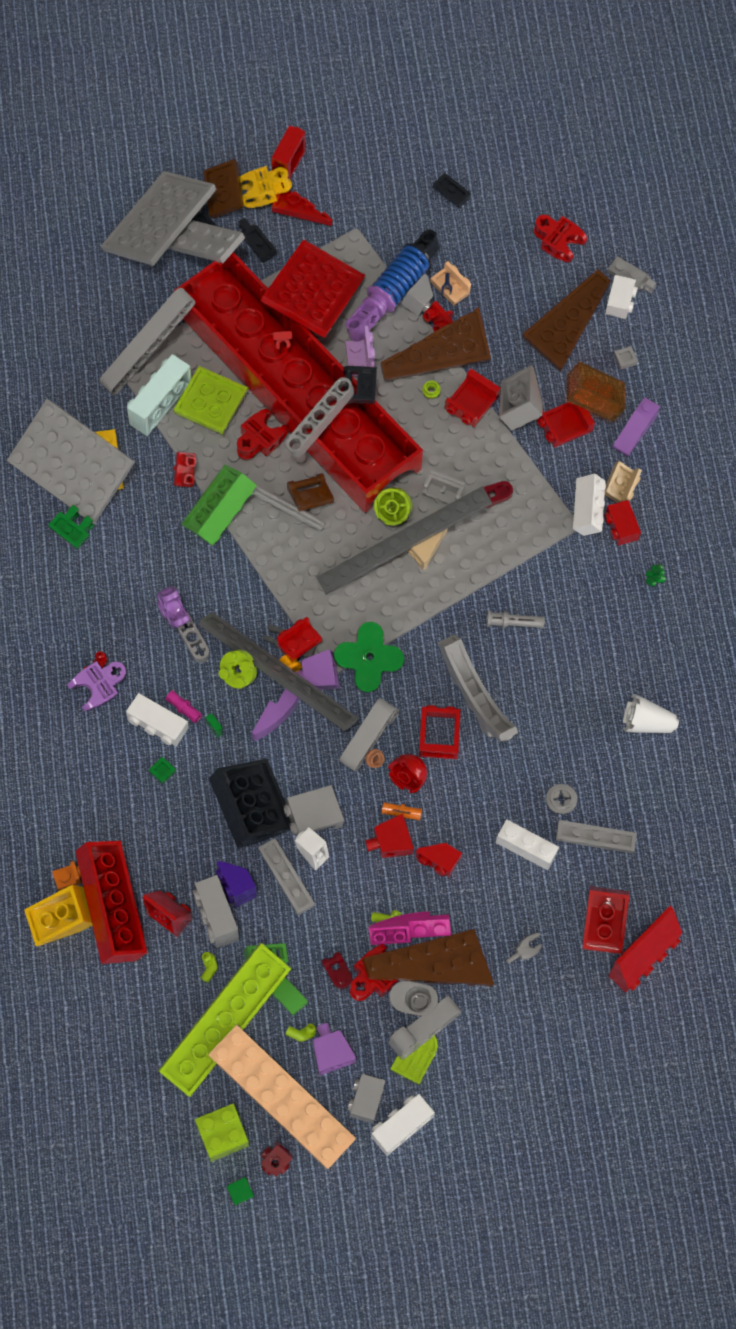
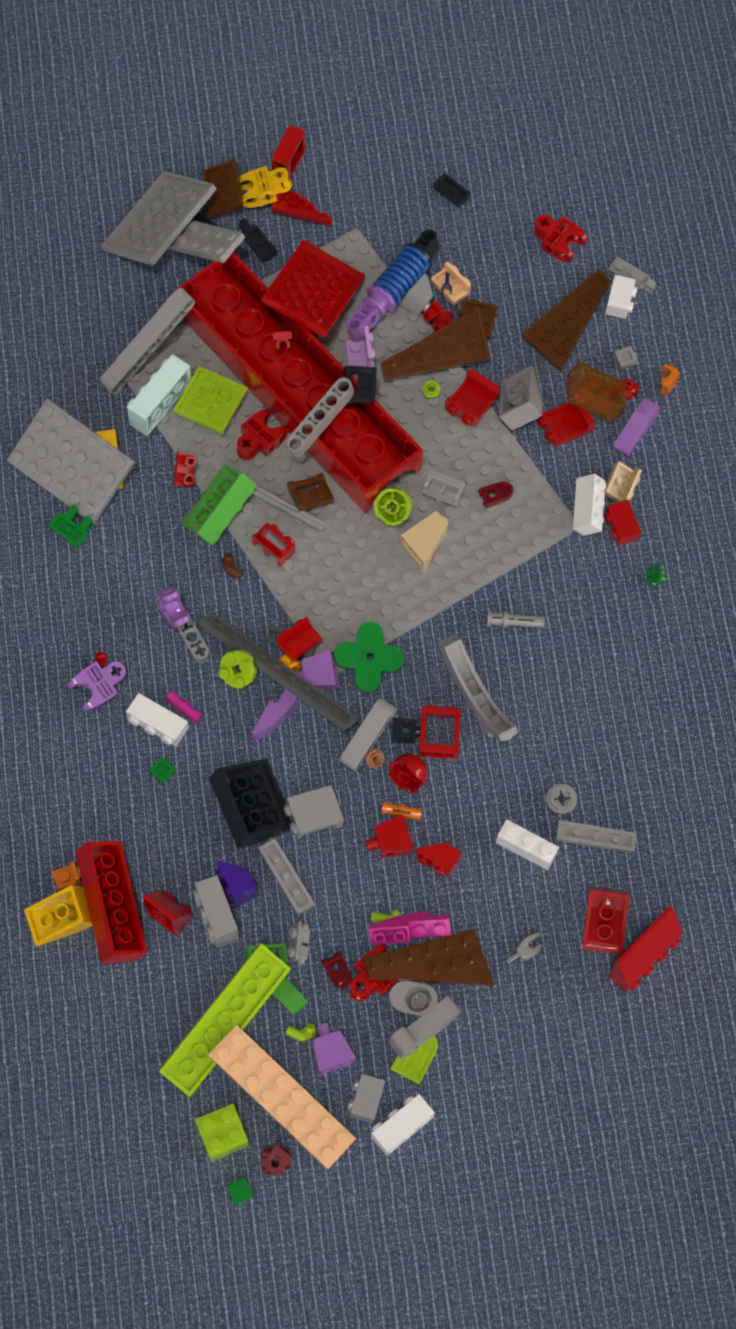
lime arm [200,952,218,983] -> none
green tile [205,713,223,738] -> none
white slope [295,827,329,870] -> none
dark grey plate [316,486,492,595] -> none
white cone [623,694,679,733] -> none
none -> reddish brown arm [222,553,244,579]
none -> red window [252,523,295,567]
none -> light grey hinge [286,921,310,965]
none -> black brick [391,718,420,744]
none -> reddish brown plate [459,298,498,340]
none -> red plant [615,378,639,400]
none -> orange bracket [660,364,680,397]

